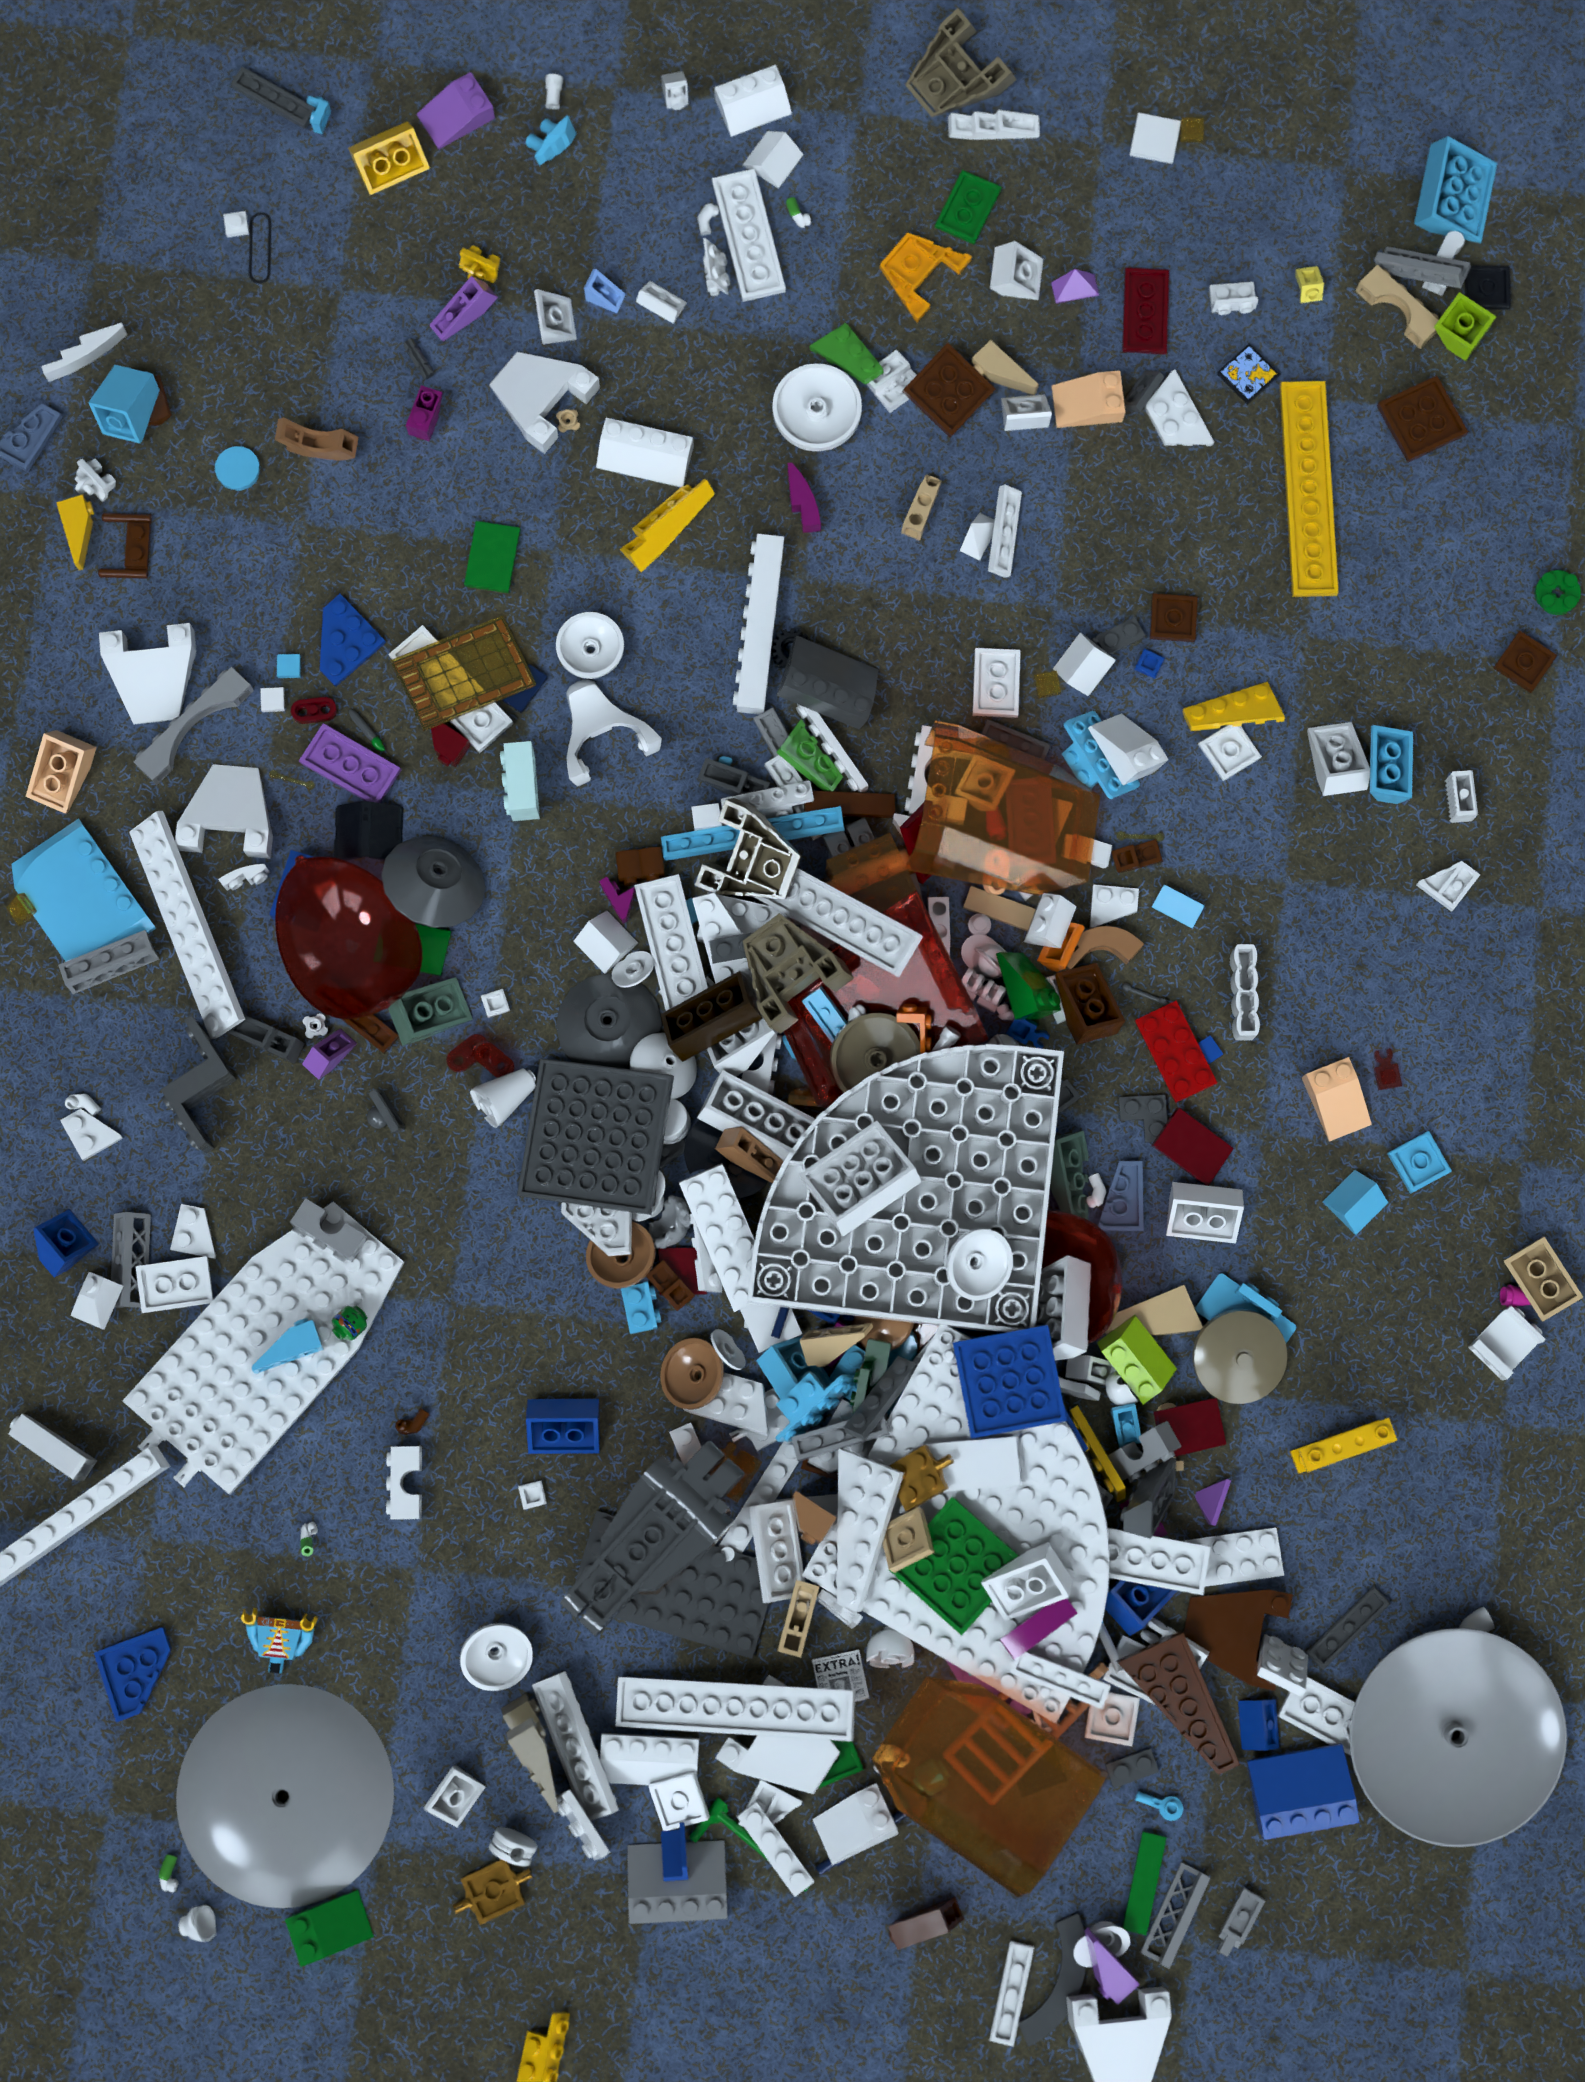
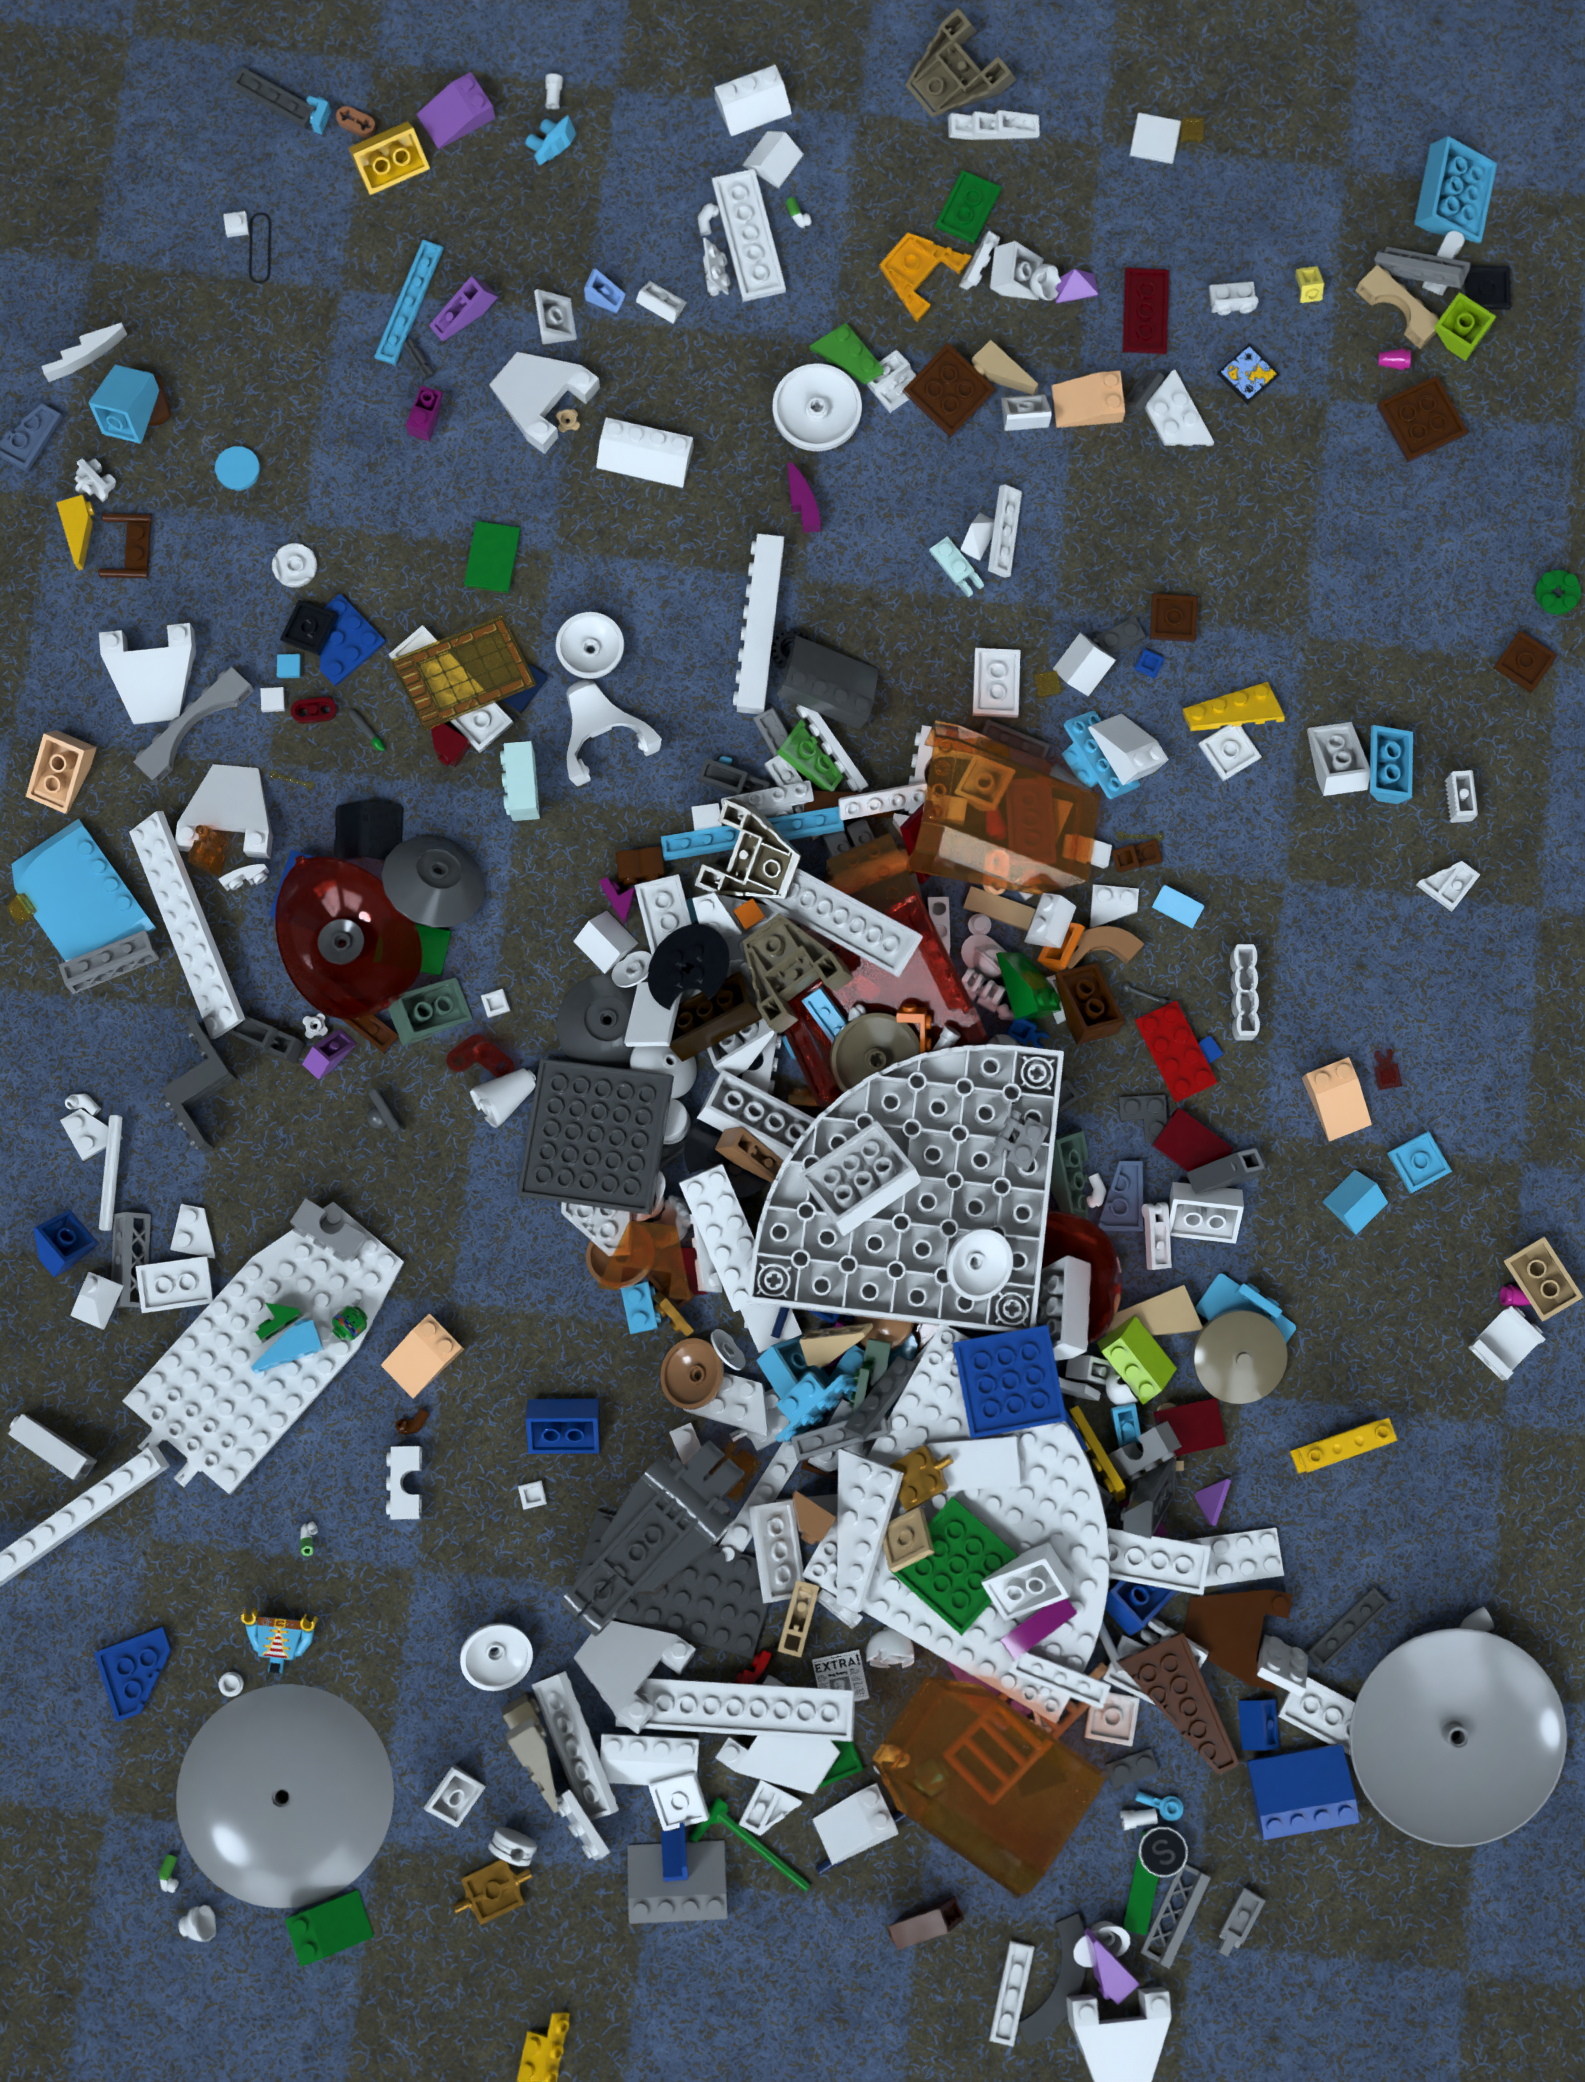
medium nougat arch [275,418,359,461] -> none
medium lavender plate [299,723,401,803] -> none
yellow hips [459,245,500,283] -> none
yellow wedge [620,479,714,572] -> none
white slope [661,71,688,110] -> none
white plate [737,1801,814,1897] -> none
tan leg [901,474,942,540] -> none
yellow plate [1280,381,1339,597] -> none
none -> white axle [99,1115,123,1231]
none -> clear orange plate [188,825,227,876]
none -> white plate [219,1672,244,1697]
none -> green slope [255,1303,303,1343]
none -> white tile [272,543,317,587]
none -> black tile [280,600,339,656]
none -> dark grey dish [318,919,364,964]
none -> nougat beam [336,106,376,138]
none -> medium azure tile [375,240,444,365]
none -> light nougat slope [381,1313,464,1399]
none -> white wedge [574,1621,696,1734]
none -> clear orange wing [598,1220,690,1300]
none -> white tile [624,982,682,1047]
none -> black piece [647,924,730,1010]
none -> pearl gold plate [652,1291,694,1337]
none -> orange tile [733,898,765,931]
none -> red slope [734,1650,772,1684]
none -> white bracket [838,782,928,820]
none -> light aqua hinge [929,536,984,597]
none -> white hinge [960,231,1000,290]
none -> light grey plate [991,1110,1050,1171]
none -> white hair [1030,264,1061,301]
none -> white pin [1120,1808,1158,1830]
none -> black tile [1138,1826,1187,1877]
none -> white plate [1141,1202,1172,1270]
none -> dark grey slope [1186,1148,1265,1194]
none -> dark pink cone [1378,348,1411,371]

